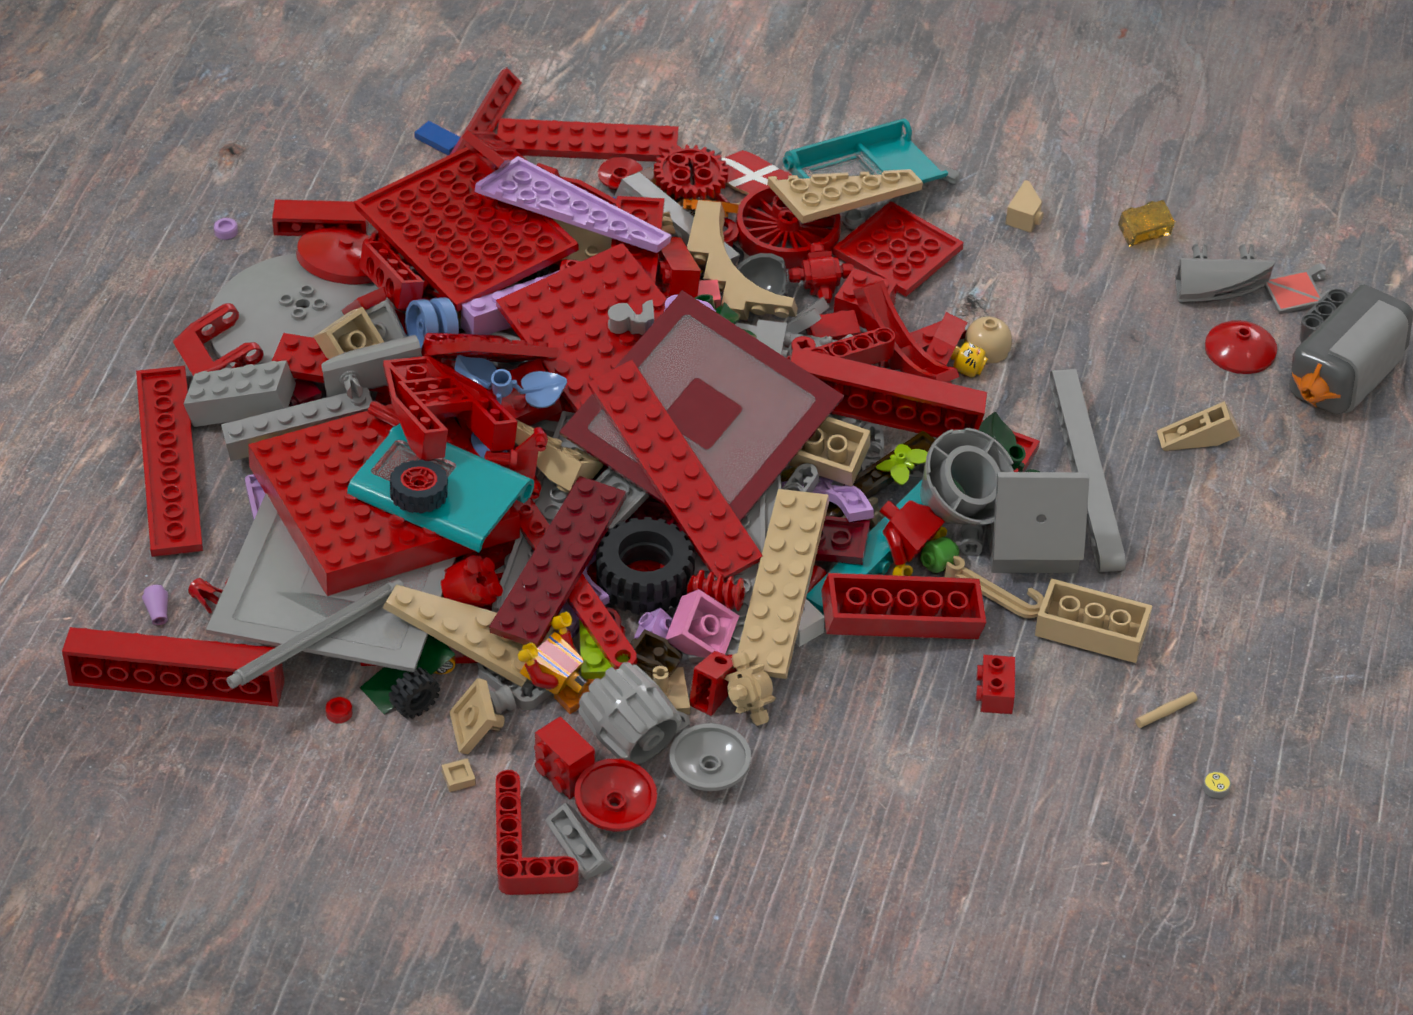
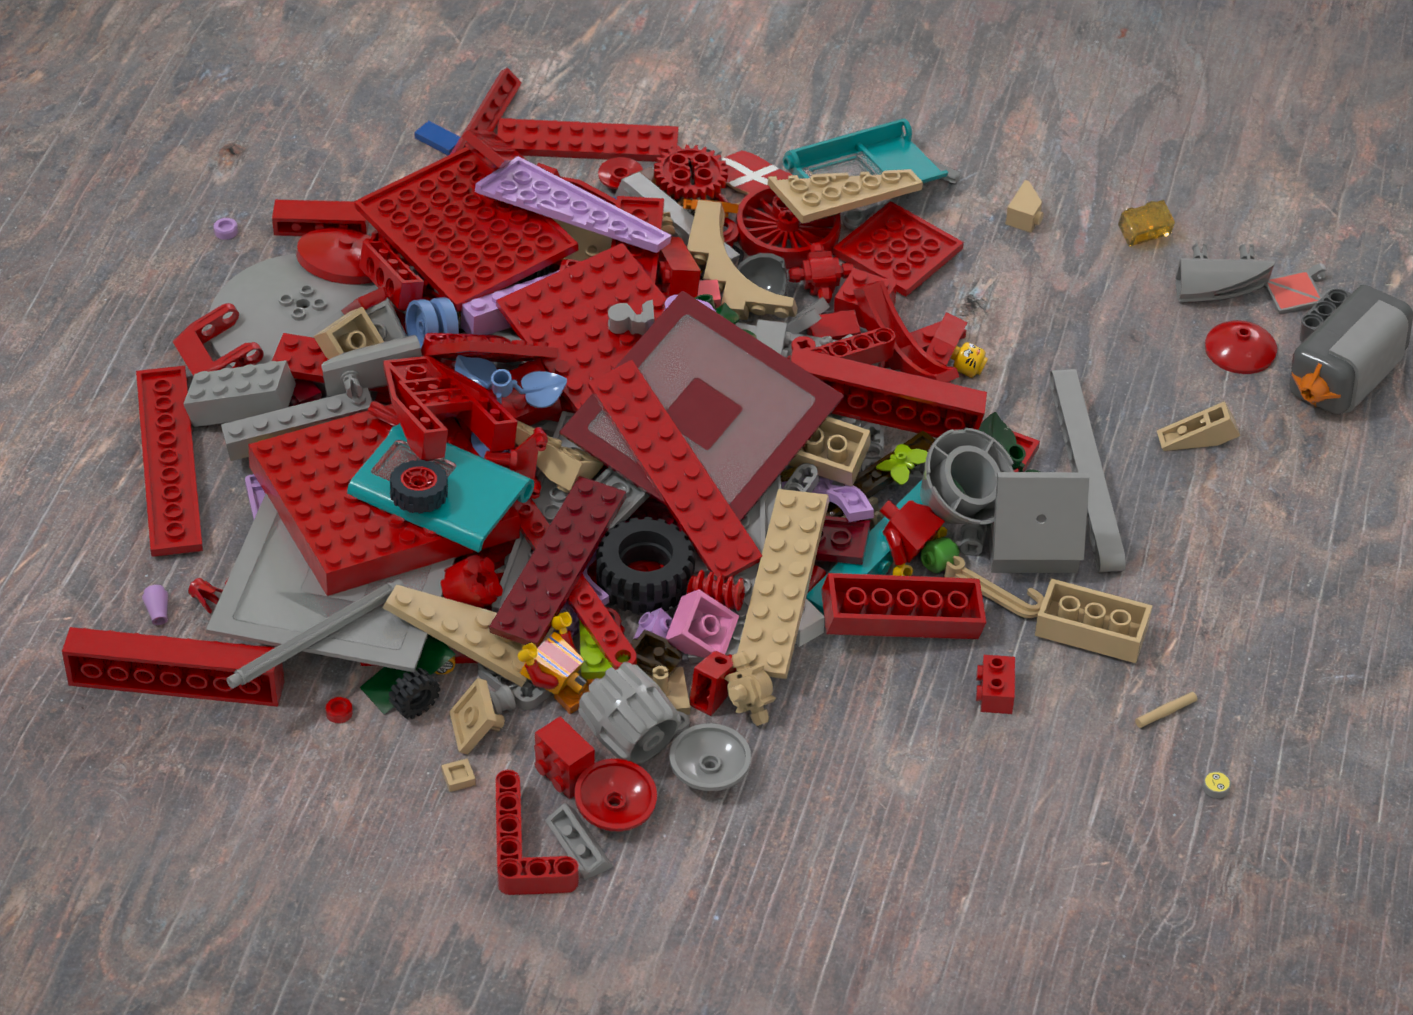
tan cylinder [964,316,1012,363] -> none

